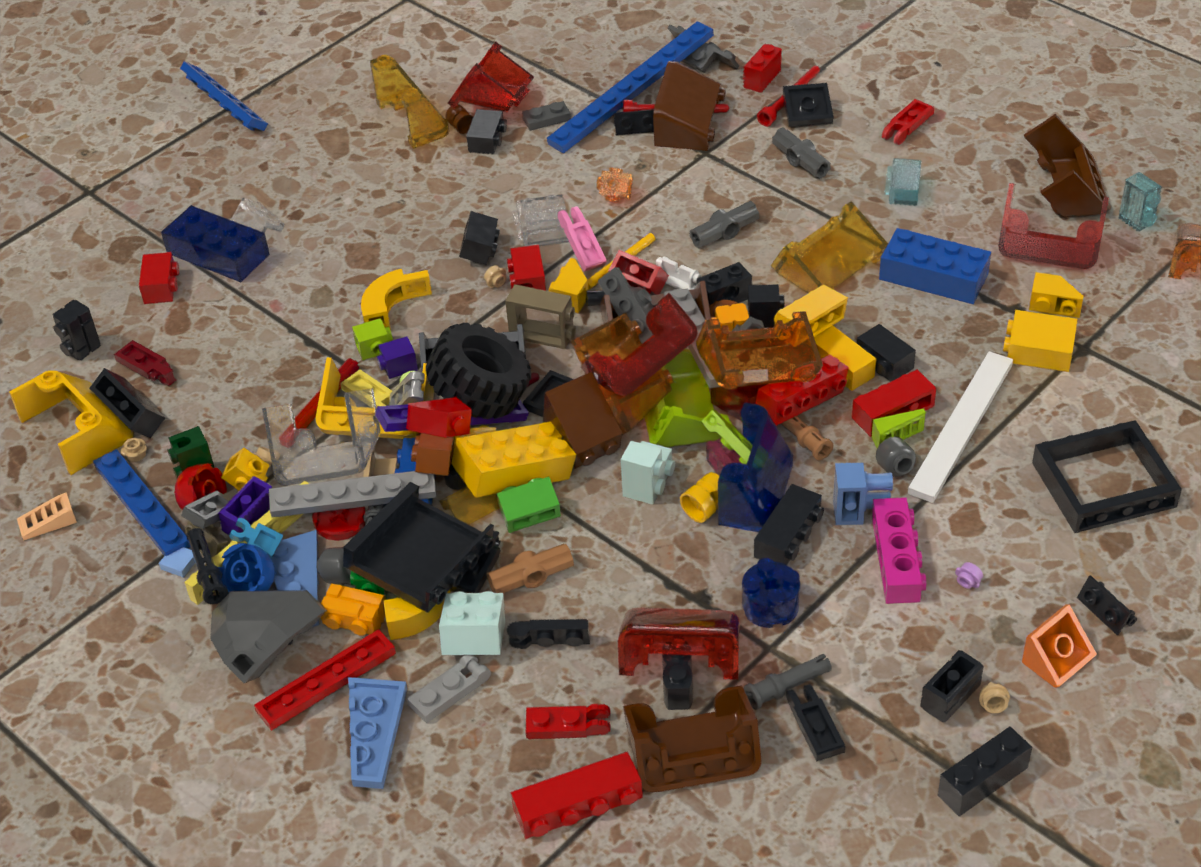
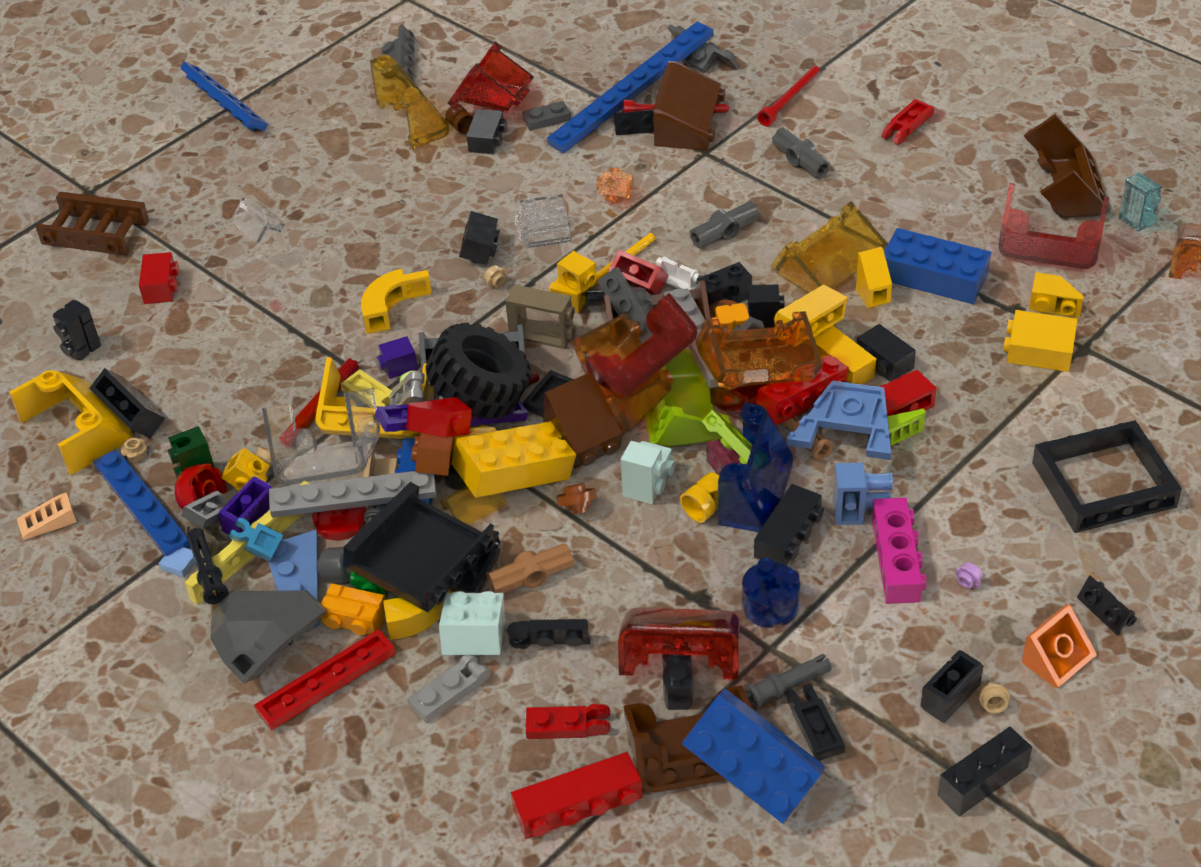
dark red hinge [114,340,176,386] -> none
clear blue brick [161,205,270,282] -> none
blue cylinder [218,543,275,592] -> none
medium blue wing [348,677,407,789] -> none
lime brick [352,318,393,361] -> none
bright green brick [497,477,561,533] -> none
red brick [507,245,546,291] -> none
bright pink hinge [558,206,607,272] -> none
red brick [743,44,782,93] -> none
black plate [783,83,834,127] -> none
dark grey head [875,437,916,477] -> none
clear light blue brick [885,158,921,206] -> none
white tile [908,351,1013,503] -> none
none -> reddish brown fence [35,191,149,256]
none -> dark grey bracket [380,24,415,89]
none -> dark orange plate [556,483,597,514]
none -> yellow brick [557,251,597,294]
none -> blue brick [681,688,825,824]
none -> medium blue wing [787,381,892,460]
none -> yellow slope [856,247,892,308]

